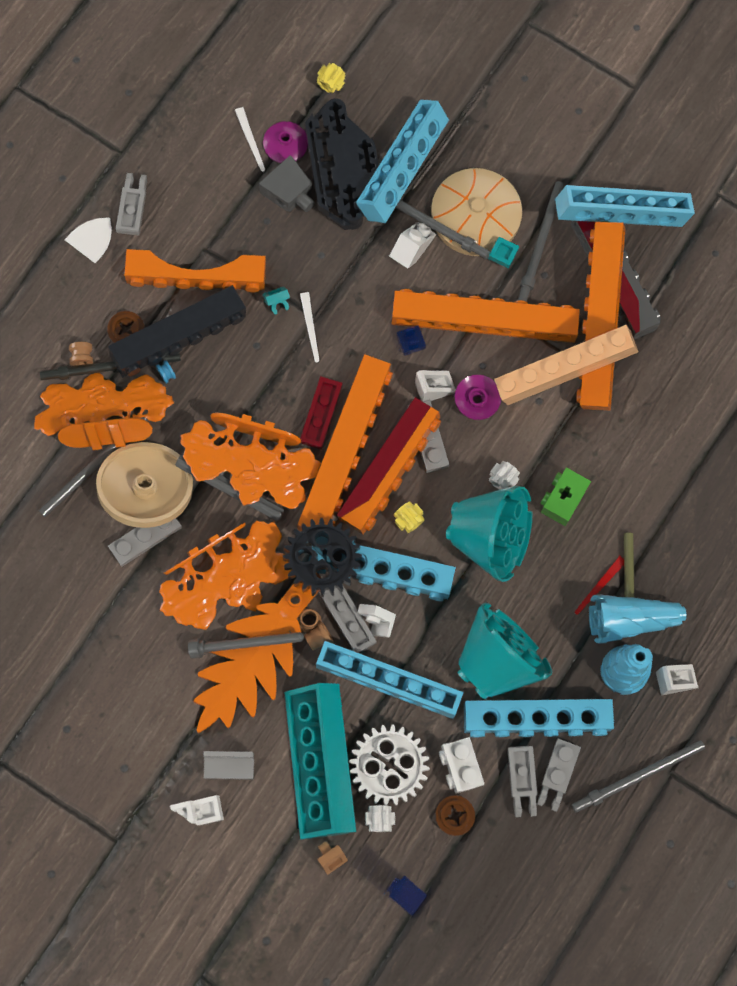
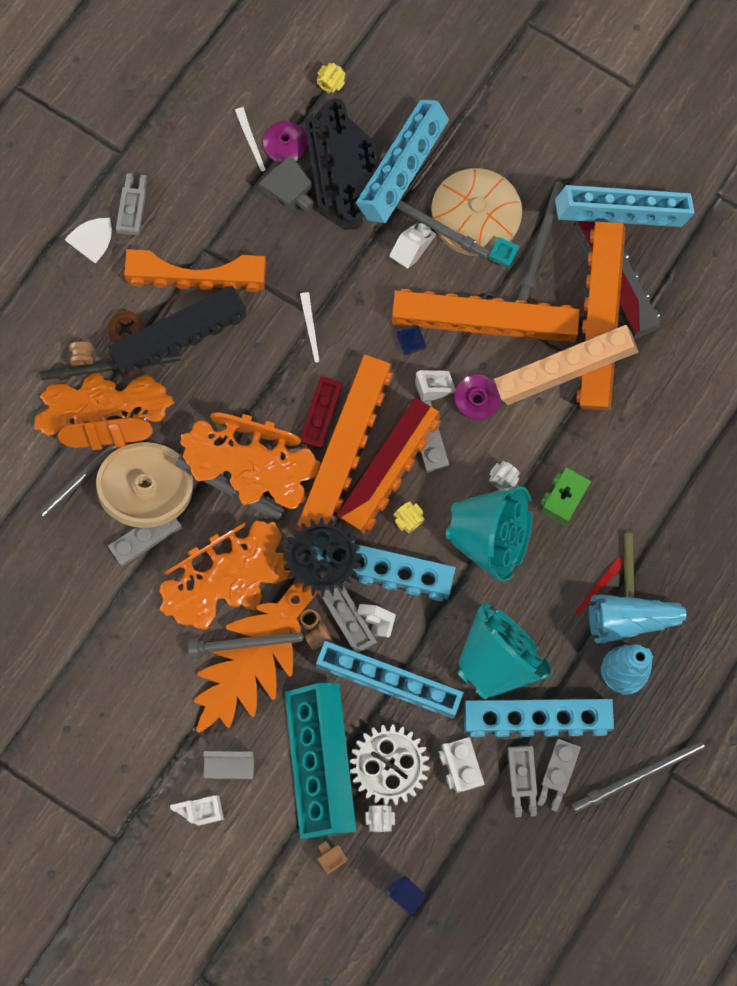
dark azure bush [156,360,176,384] -> none
teal tile [262,286,290,314] -> none
reddish brown gear [436,796,475,836] -> none
white slope [656,664,698,696] -> none

